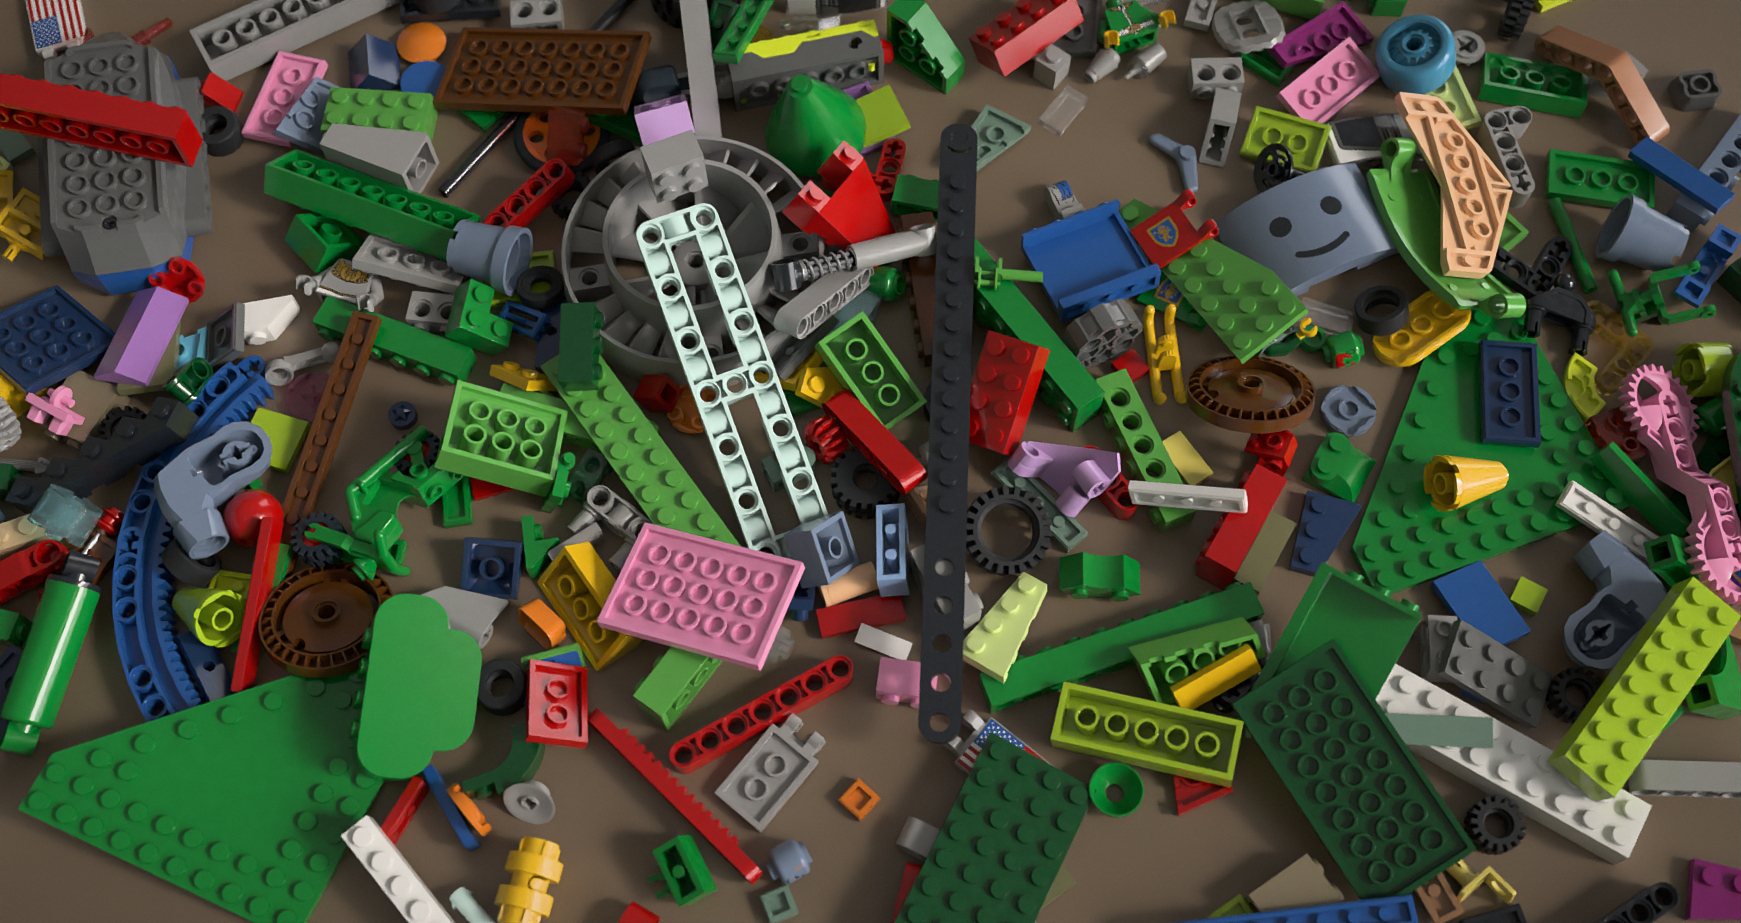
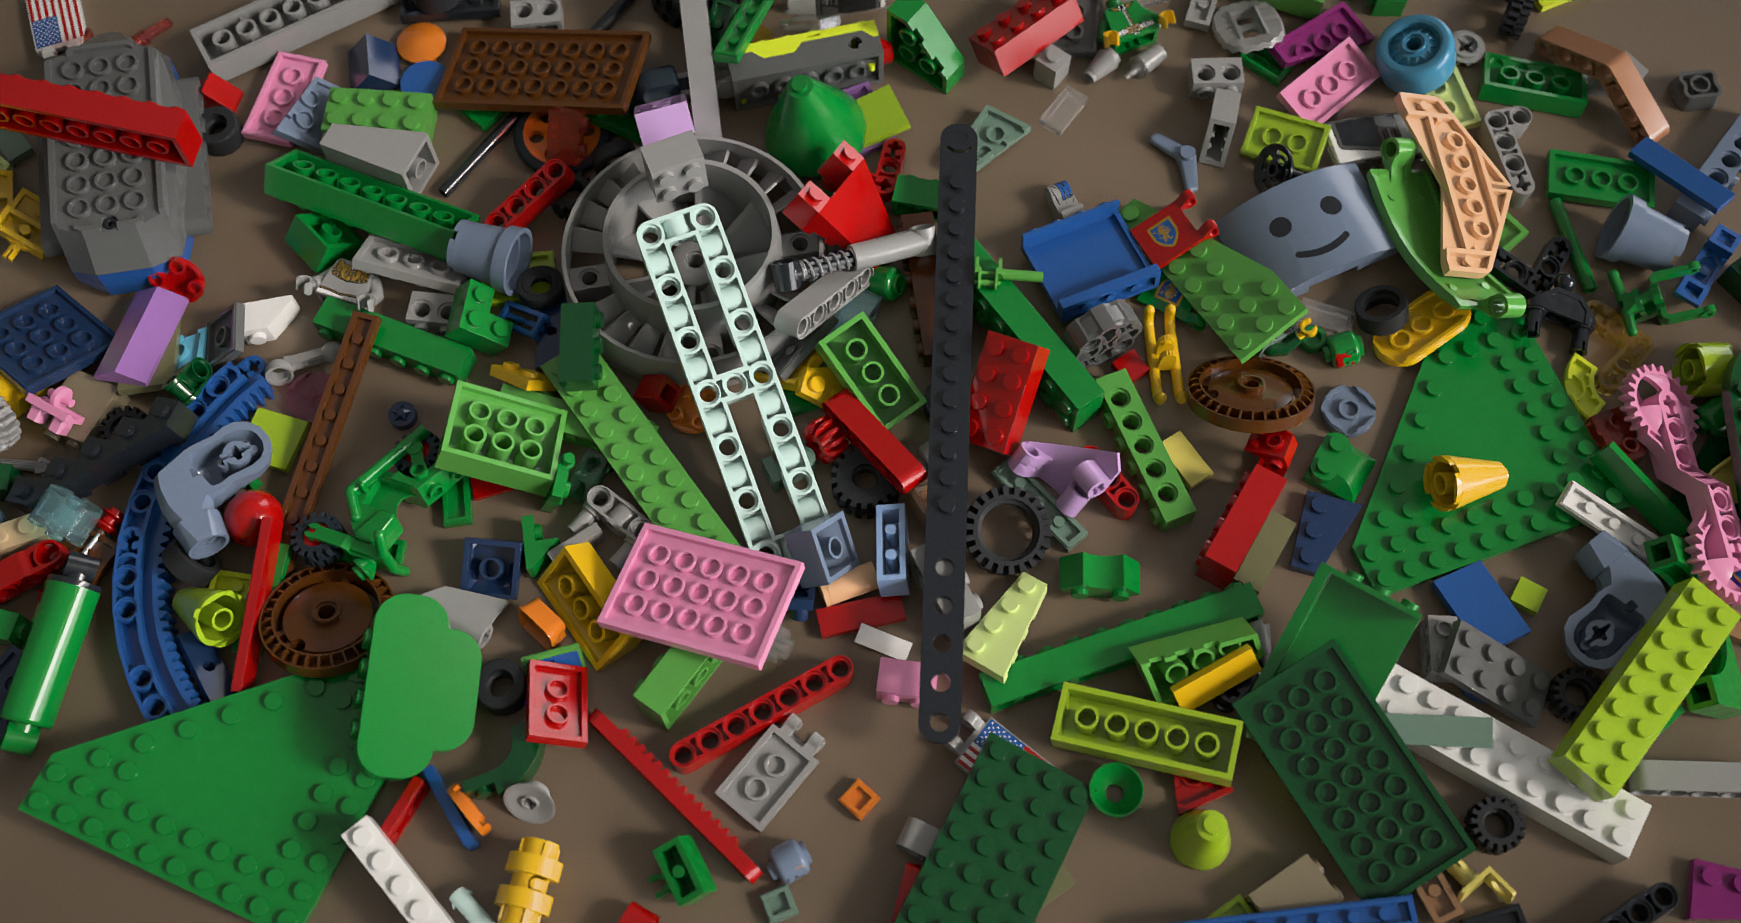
white tile [1128,480,1248,513] -> none
dark blue tile [1478,340,1541,448] -> none
none -> lime cone [1169,809,1231,871]

